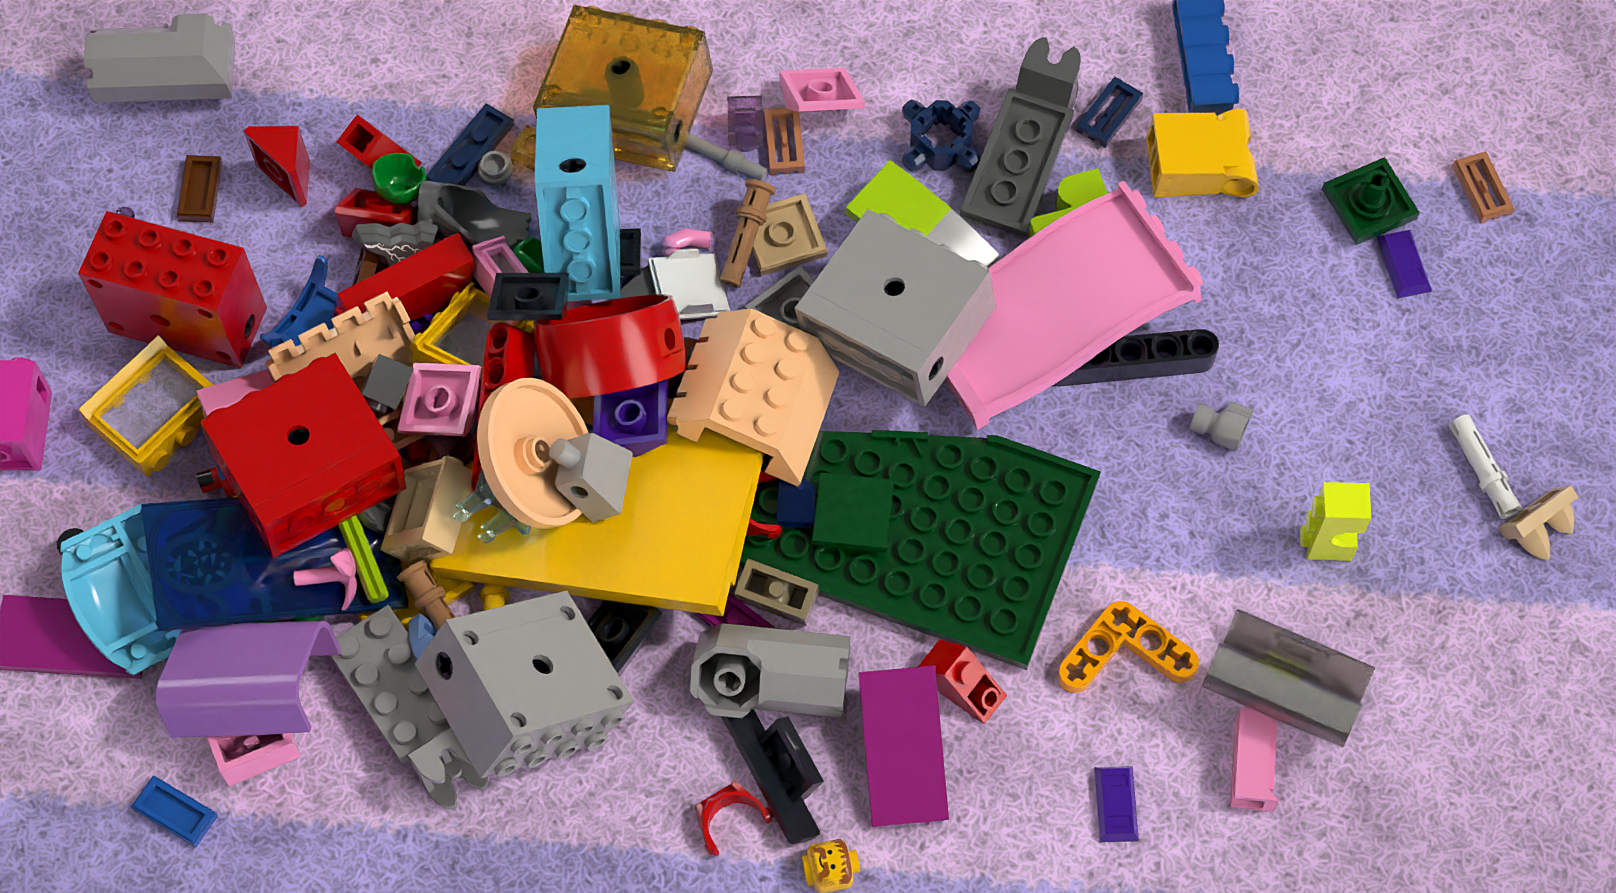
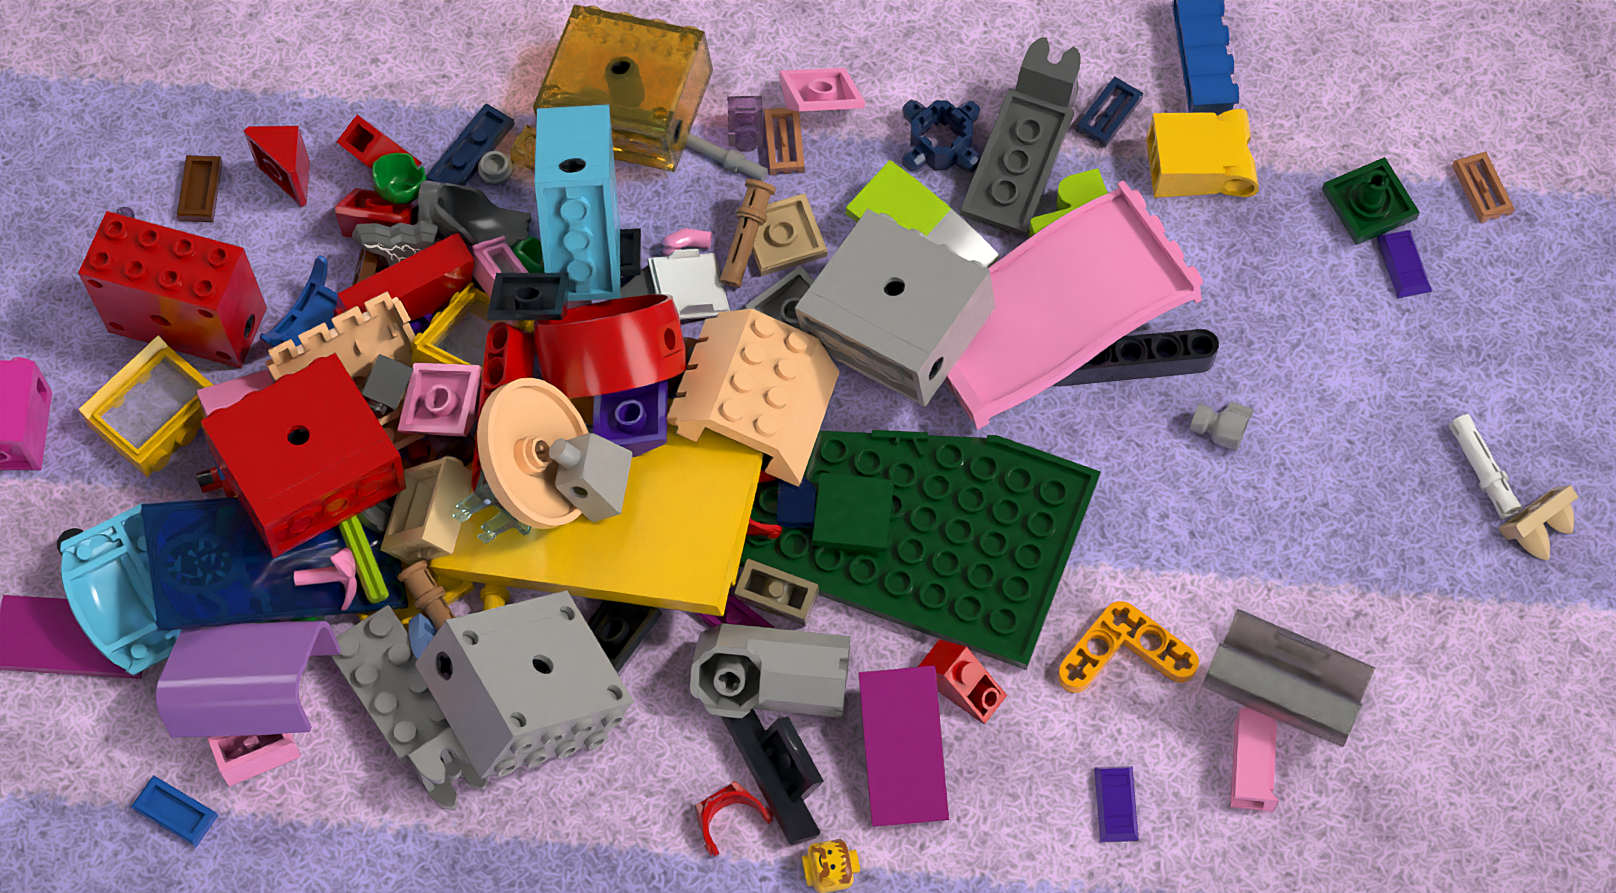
light grey brick [84,14,236,103] -> none
neon yellow arch [1300,482,1371,561] -> none

